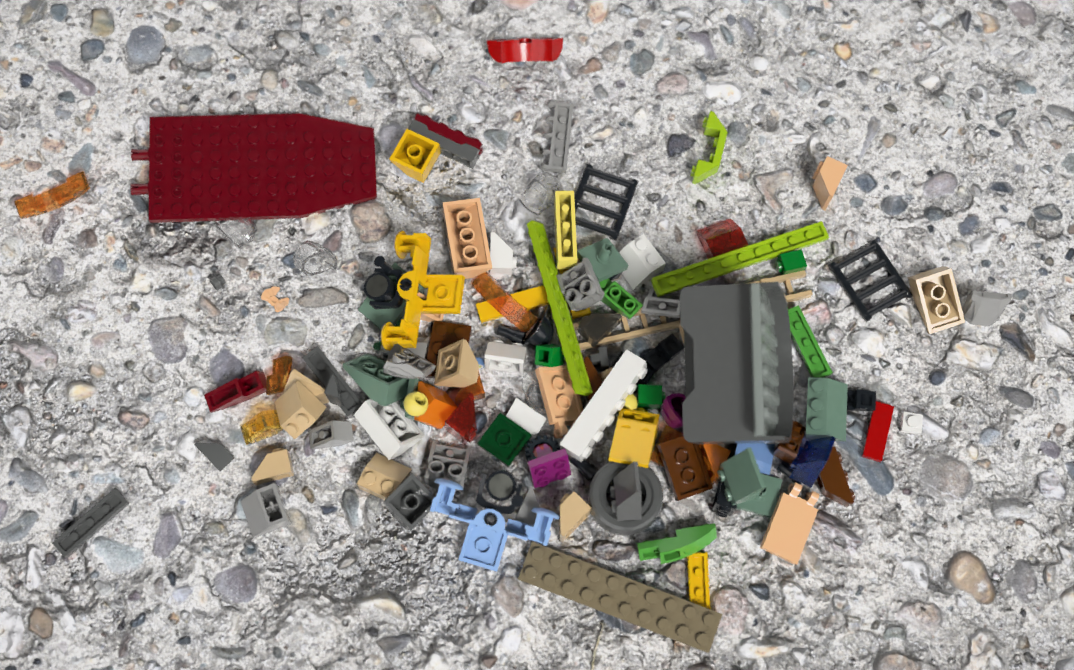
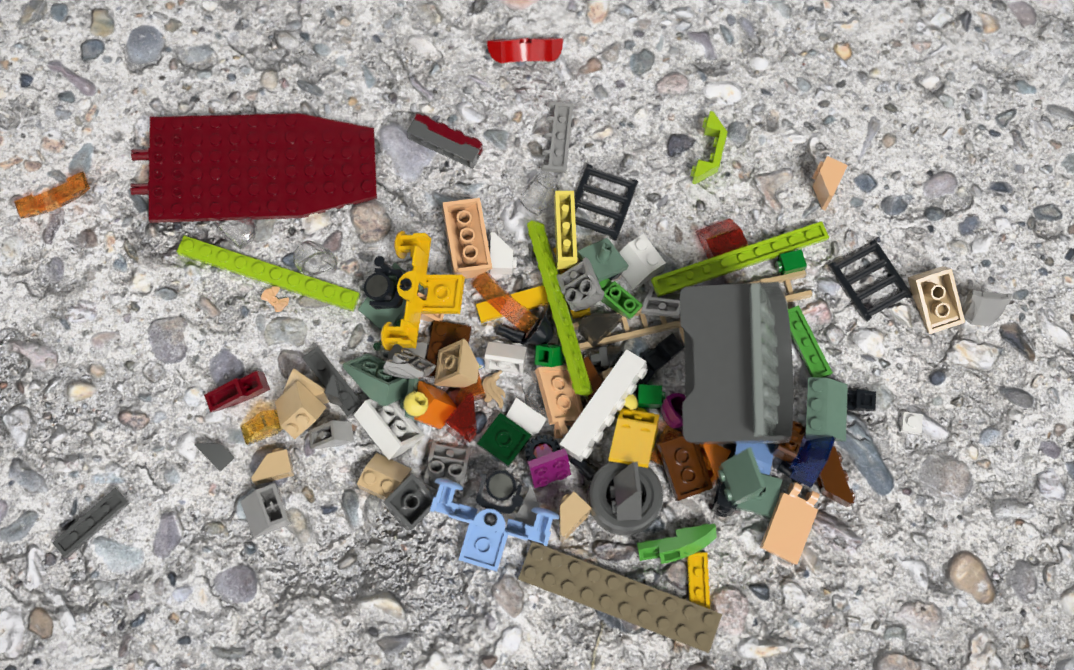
dark grey plate [208,273,226,291] -> none
clear orange slope [266,356,292,395] -> none
yellow slope [389,129,441,183] -> none
red tile [861,401,894,462] -> none
none -> lime plate [177,236,360,312]
none -> tan piece [482,370,506,409]

